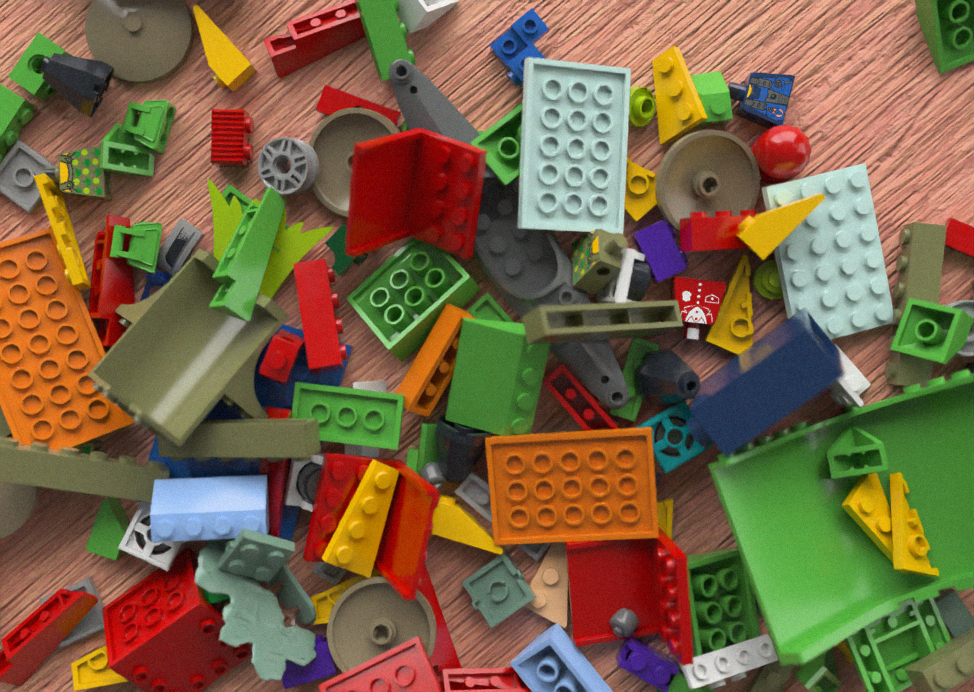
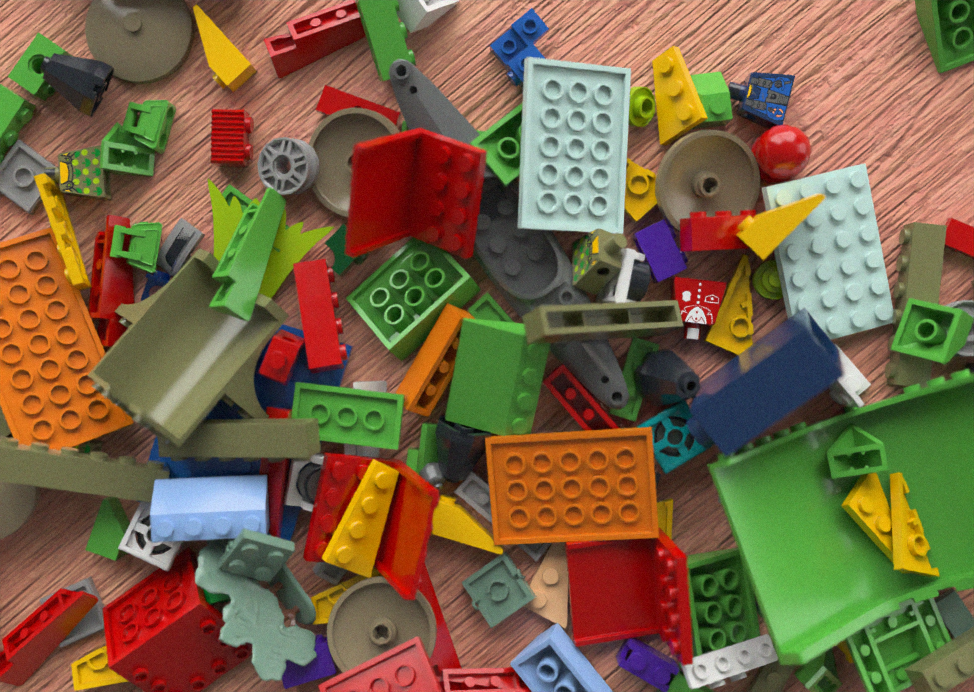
dark grey piece [609,608,639,638] -> none

